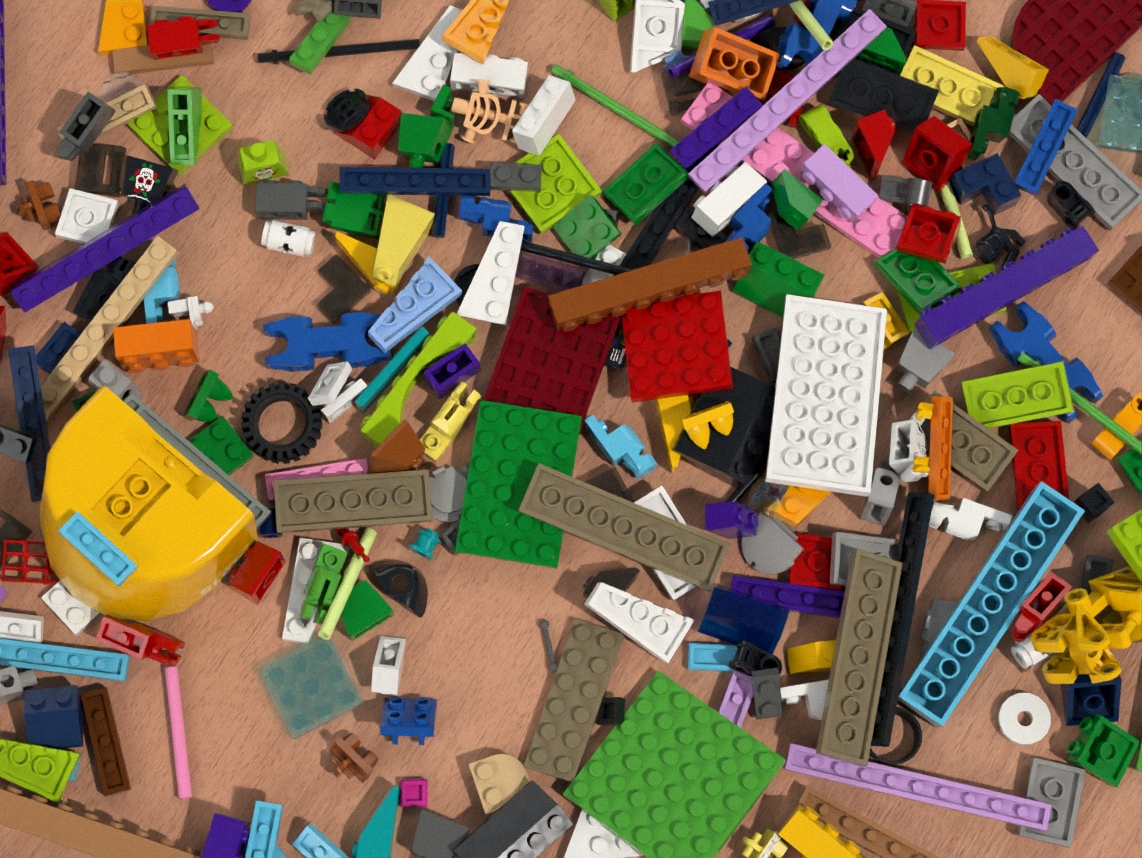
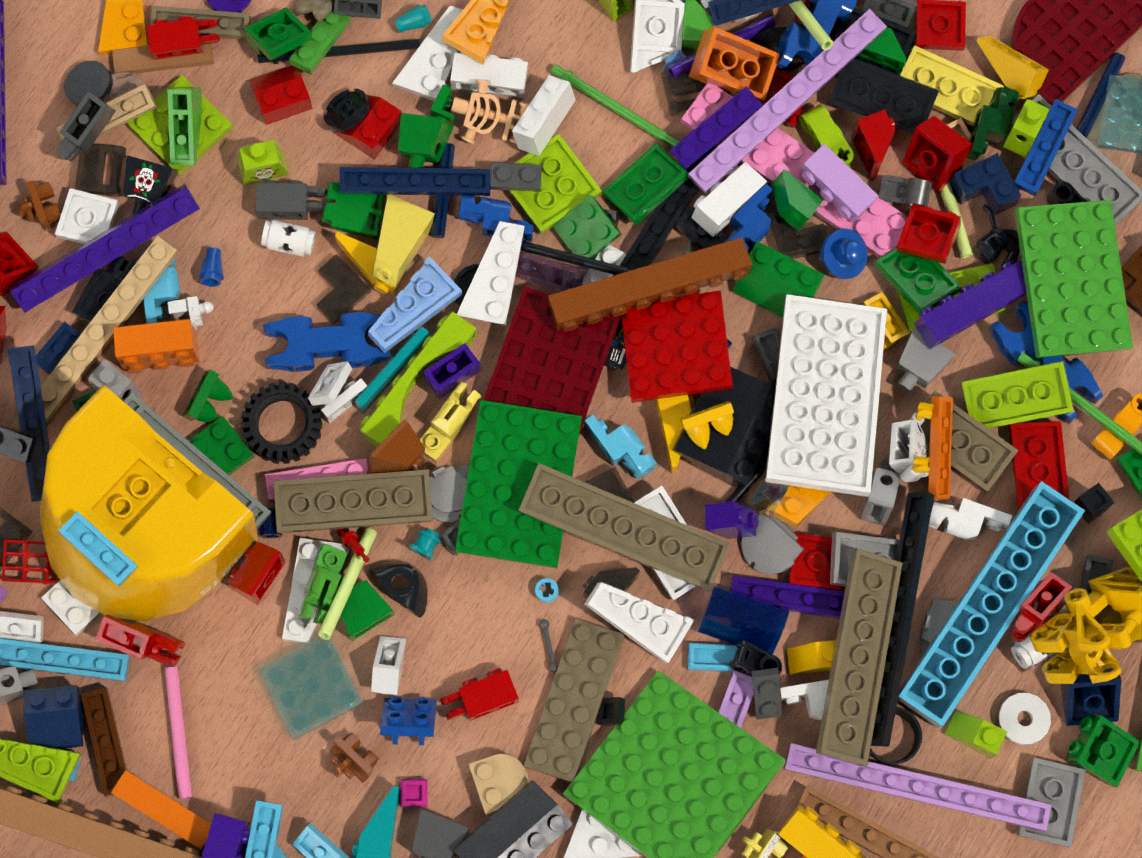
none -> black tile [64,61,113,106]
none -> orange tile [111,770,211,849]
none -> blue cone [199,248,224,287]
none -> green plate [244,7,313,61]
none -> red slope [249,66,313,125]
none -> teal cone [395,4,433,33]
none -> red hinge [440,668,519,721]
none -> medium azure bush [535,578,559,603]
none -> blue plate [819,229,868,279]
none -> lime slope [944,711,1007,759]
none -> lime torso [1003,99,1049,158]
none -> bright green plate [1014,200,1133,359]

